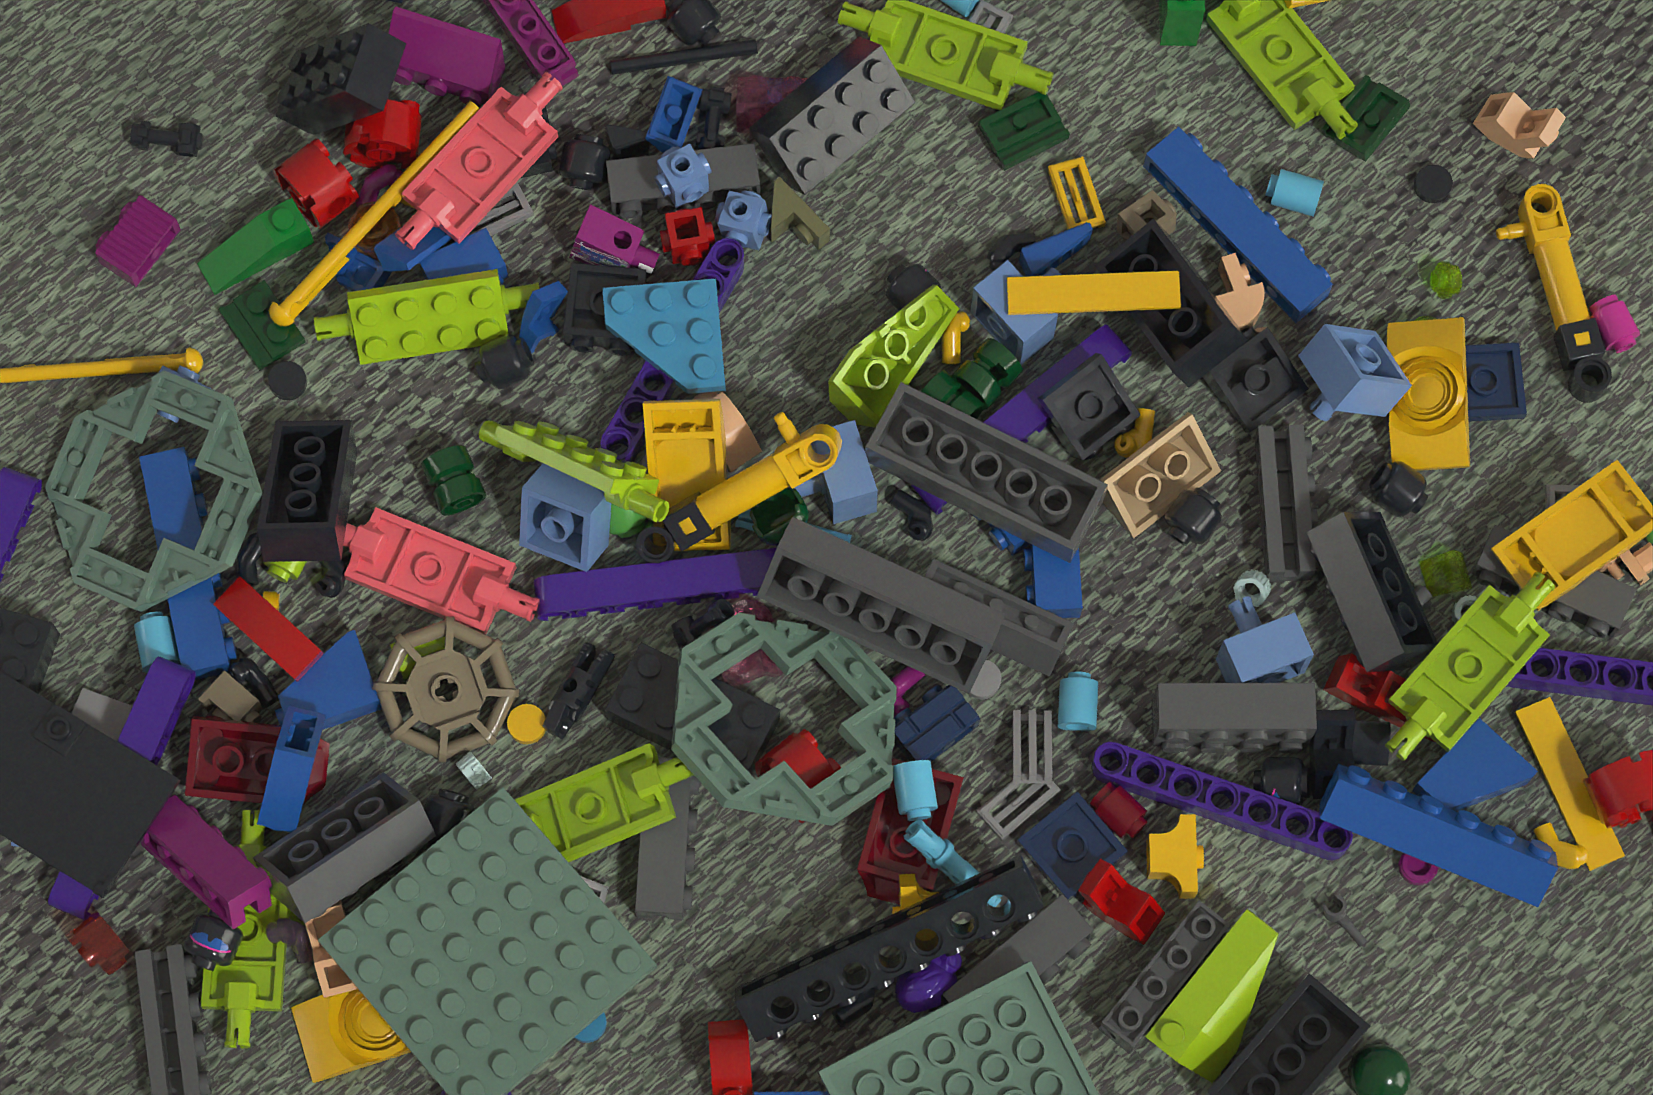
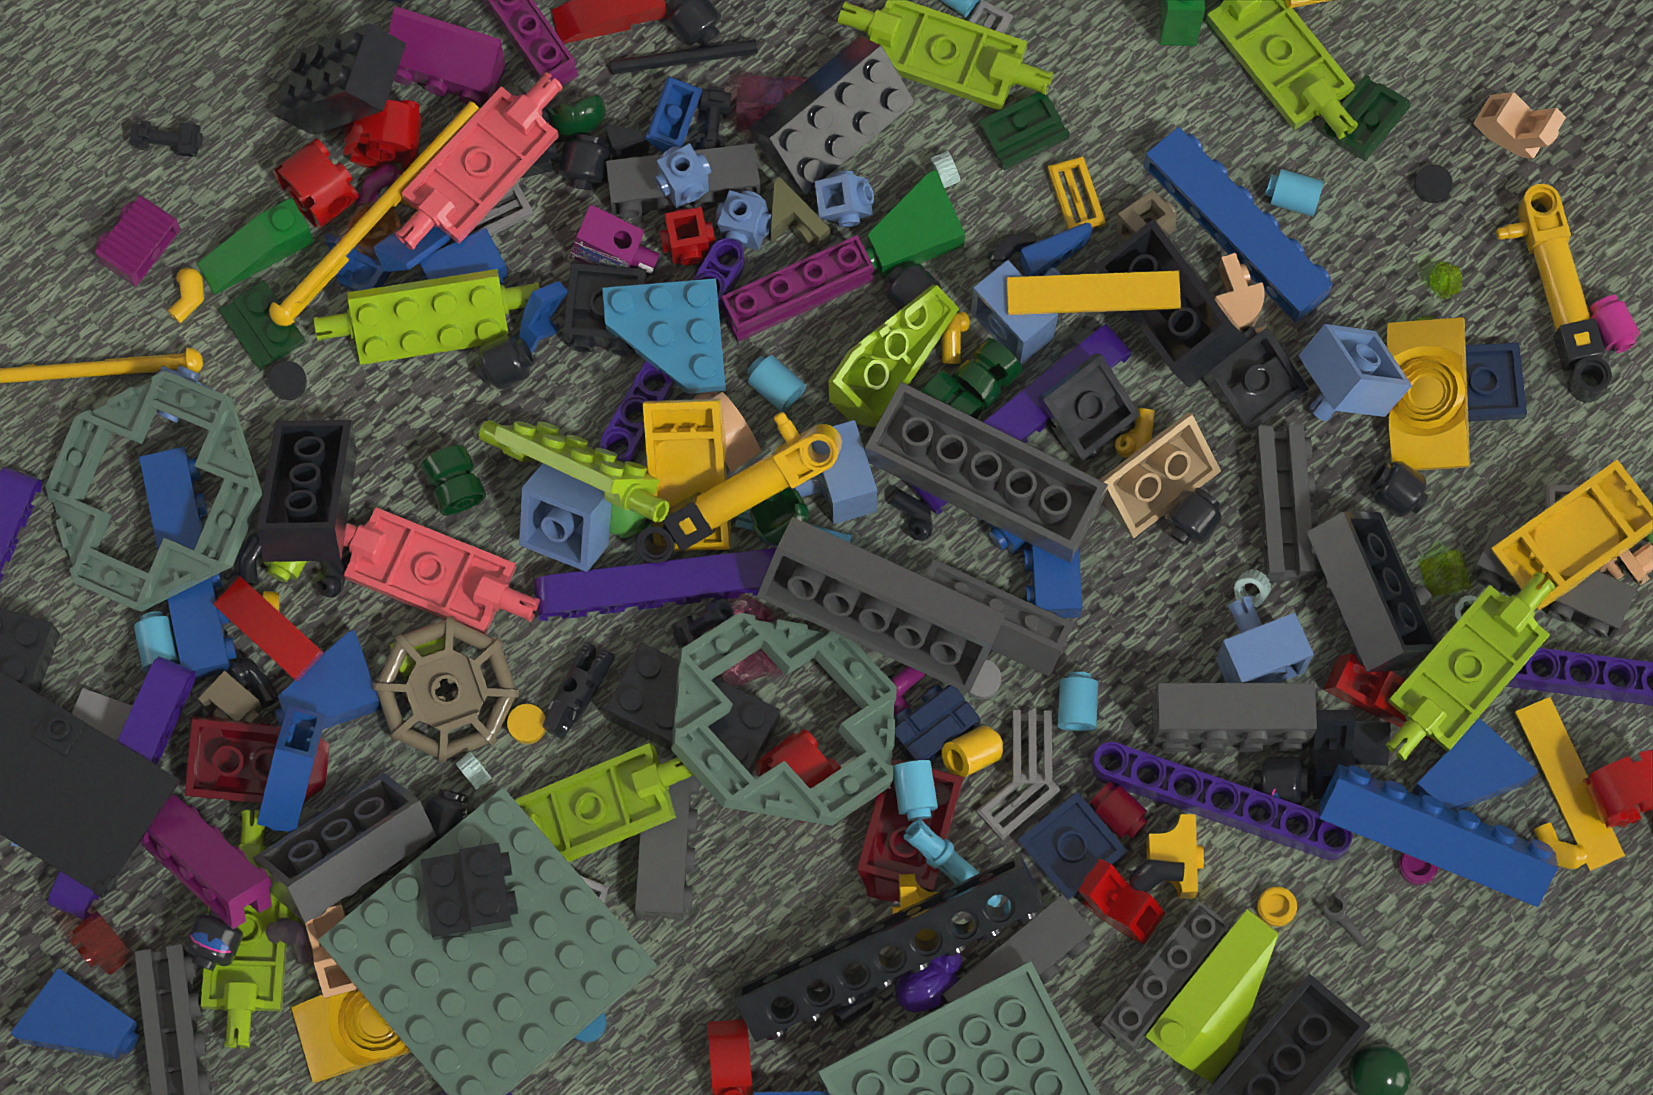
none -> blue slope [10,968,140,1060]
none -> yellow arm [167,267,204,324]
none -> black plate [421,843,518,940]
none -> dark green hair [546,94,606,138]
none -> magenta brick [721,235,874,342]
none -> medium azure brick [747,355,807,412]
none -> medium blue brick [814,171,874,227]
none -> green slope [865,170,965,278]
none -> light aqua axle [931,151,960,188]
none -> yellow brick [942,725,1003,778]
none -> black arm [1129,859,1185,893]
none -> yellow tile [1257,887,1297,927]

